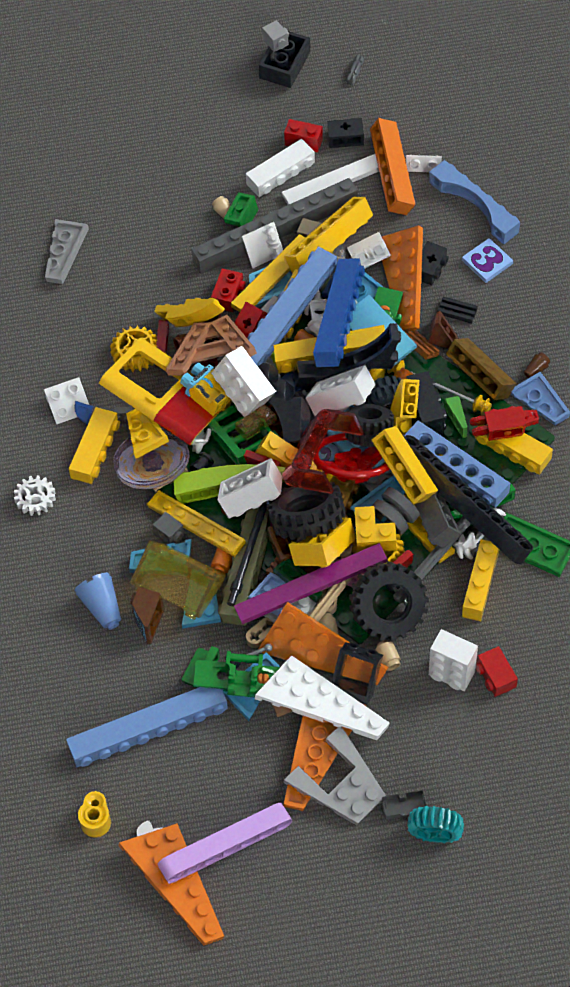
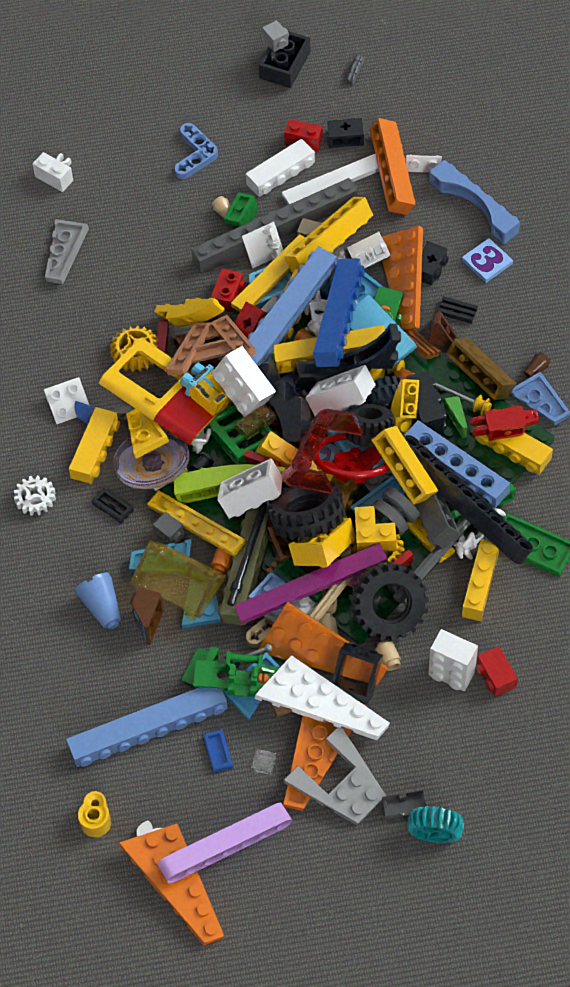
none -> white brick [33,152,73,192]
none -> black tile [92,488,134,524]
none -> medium blue beam [175,123,218,180]
none -> blue tile [203,729,233,773]
none -> clear tile [251,749,276,775]

